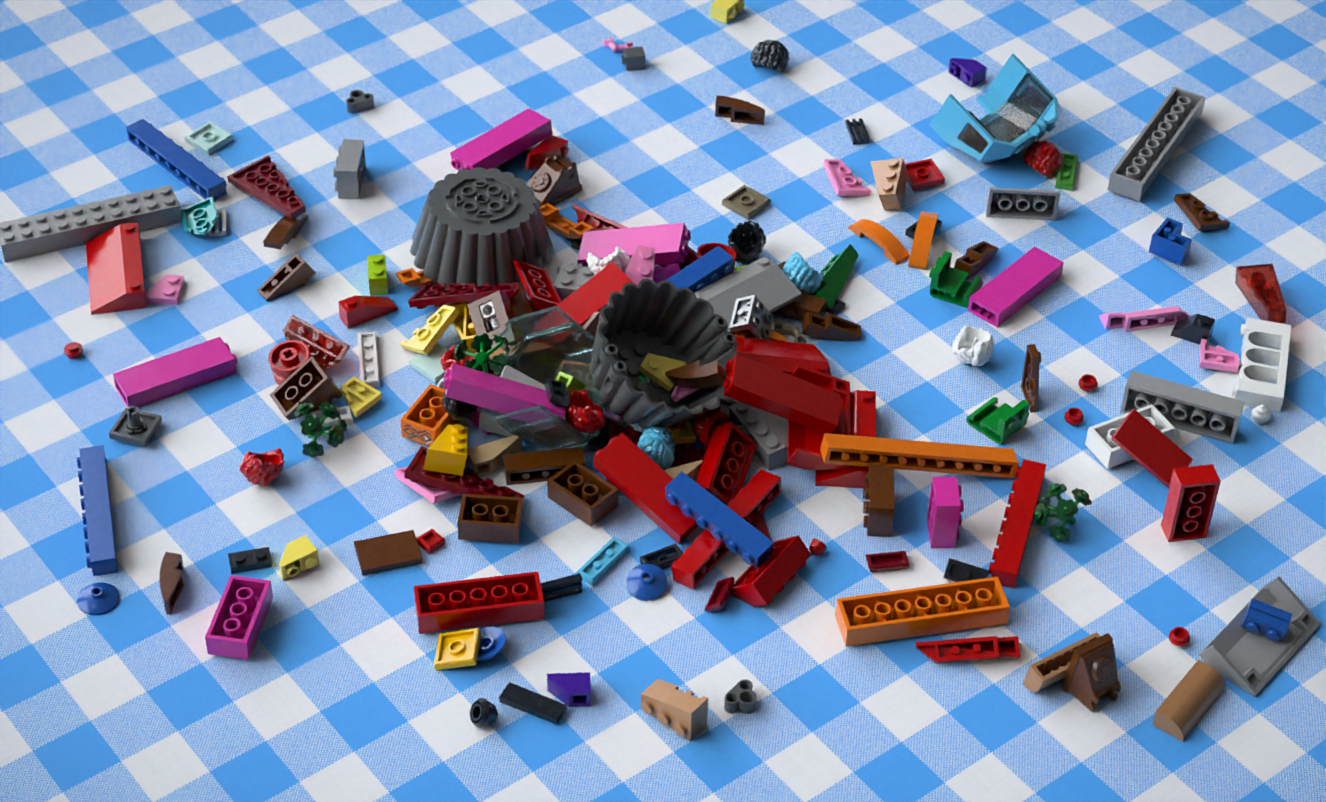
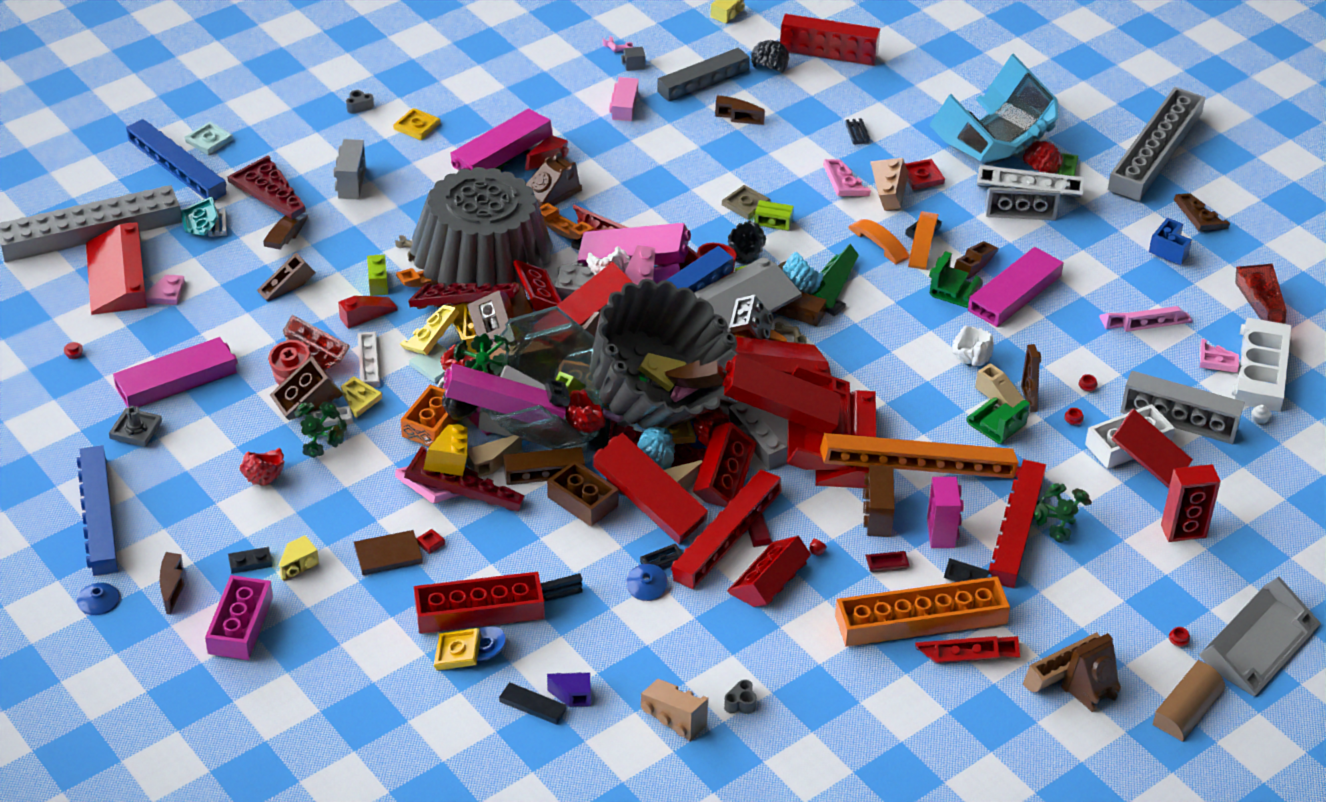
reddish brown brick [457,494,524,544] -> none
black cone [470,698,498,728] -> none
medium azure tile [576,537,630,586] -> none
blue brick [665,471,774,568] -> none
dark red tile [705,577,735,613] -> none
reddish brown slope [802,312,862,341] -> none
dark purple slope [948,58,987,88] -> none
black slope [1171,314,1215,345] -> none
blue brick [1241,598,1292,642] -> none
none -> yellow tile [393,108,441,140]
none -> dark tan arm [395,235,415,262]
none -> bright pink brick [609,77,639,121]
none -> dark grey brick [657,47,750,102]
none -> lime brick [755,200,794,231]
none -> red brick [780,13,881,66]
none -> tan slope [975,363,1030,410]
none -> white fence [977,165,1085,197]

